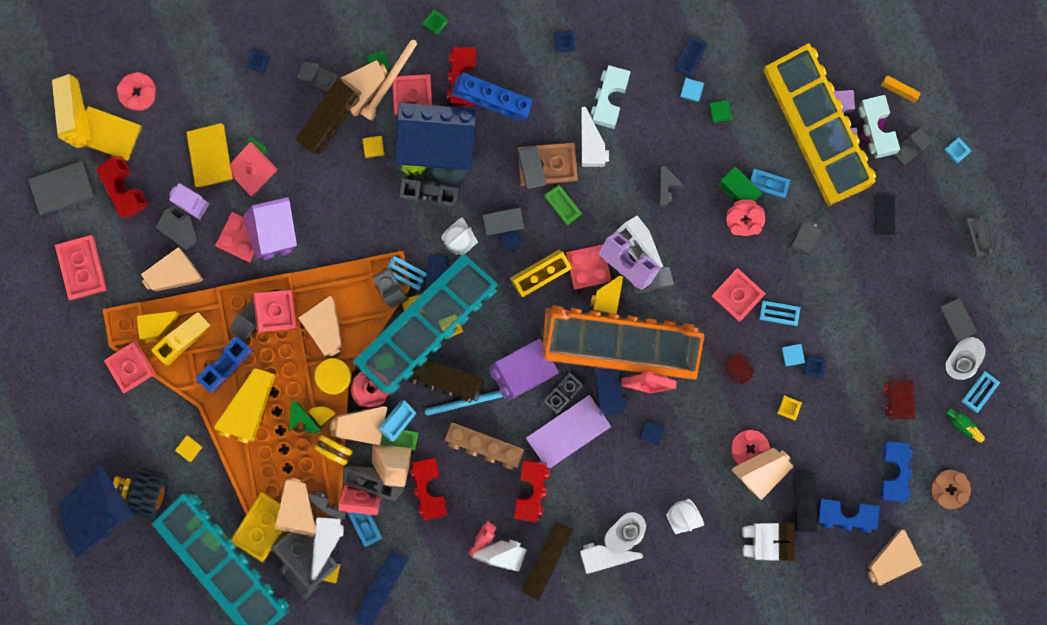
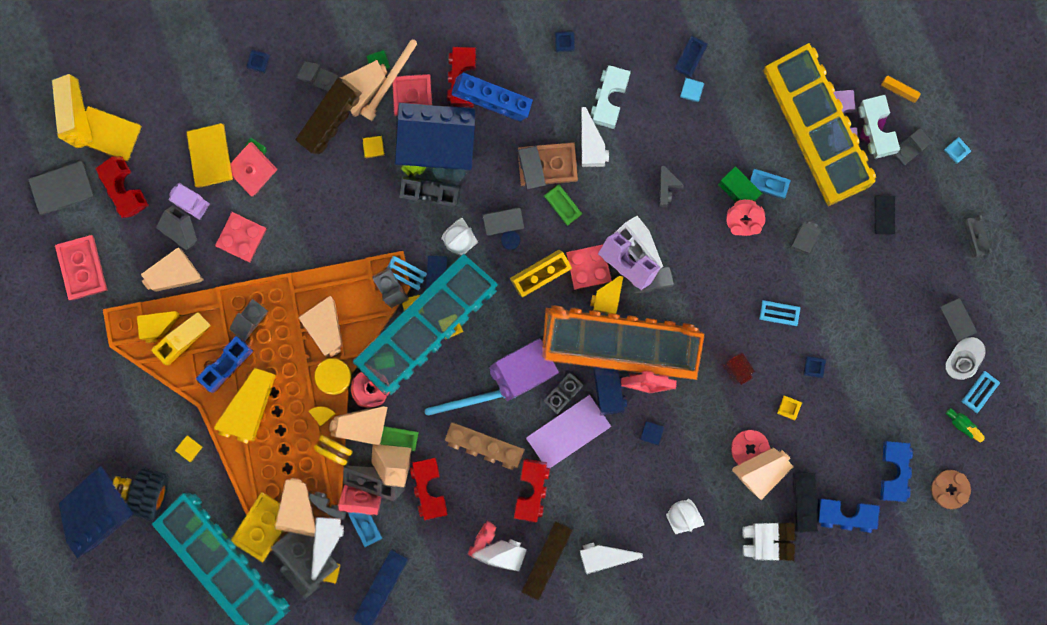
coral plate [104,341,156,394] -> none
coral plate [117,72,156,111] -> none
slope [243,197,297,260] -> none
coral plate [253,290,297,333] -> none
green slope [289,400,322,435] -> none
medium azure tile [378,400,416,442] -> none
dark brown brick [404,353,485,403] -> none
green tile [422,9,449,36] -> none
white piece [605,512,646,553] -> none
green tile [709,100,732,123] -> none
coral plate [711,268,766,322] -> none
medium azure tile [782,344,805,367] -> none
light nougat slope [867,529,922,585] -> none
clear red brick [884,380,915,420] -> none

